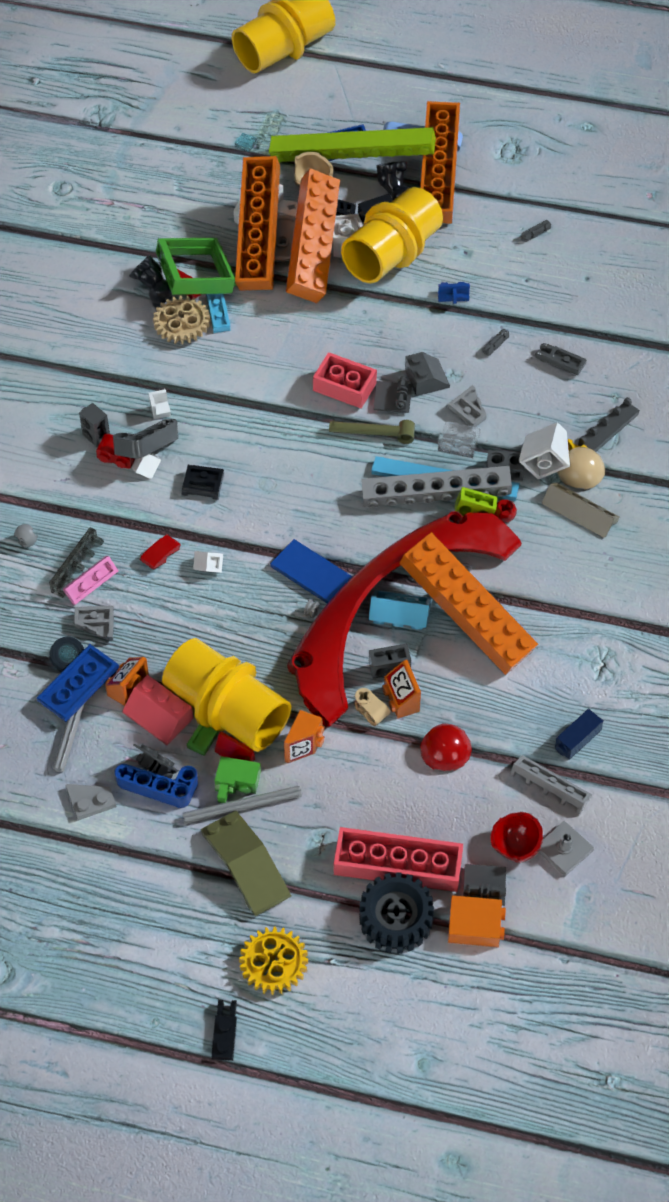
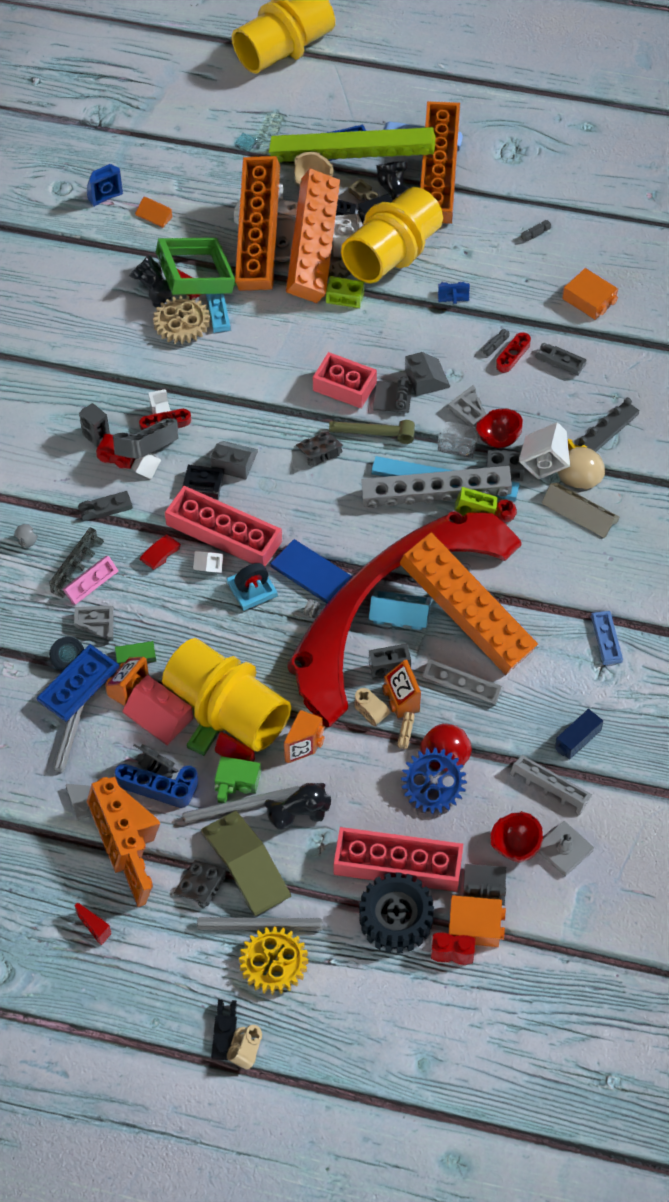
none -> red slope [74,903,111,945]
none -> dark grey hinge [78,491,133,521]
none -> blue slope [87,164,123,207]
none -> orange wedge [87,777,160,907]
none -> bright green tile [115,641,156,666]
none -> orange slope [135,196,172,228]
none -> red beam [139,409,191,431]
none -> coral brick [165,486,282,567]
none -> dark grey hinge [174,860,227,908]
none -> light grey axle [197,917,323,931]
none -> dark grey slope [211,441,258,479]
none -> plate [227,563,278,611]
none -> tan piece [227,1024,262,1070]
none -> black animal [265,783,331,830]
none -> dark grey hinge [296,431,343,466]
none -> lime brick [326,276,364,308]
none -> dark tan plate [328,259,351,278]
none -> dark tan plate [348,179,378,201]
none -> tan axle [397,712,415,749]
none -> blue gear [401,747,467,814]
none -> light grey hinge [422,659,503,705]
none -> red brick [431,933,476,965]
none -> red cylinder [476,409,523,448]
none -> red beam [496,332,531,373]
none -> orange brick [562,268,618,320]
none -> medium blue tile [591,611,623,665]

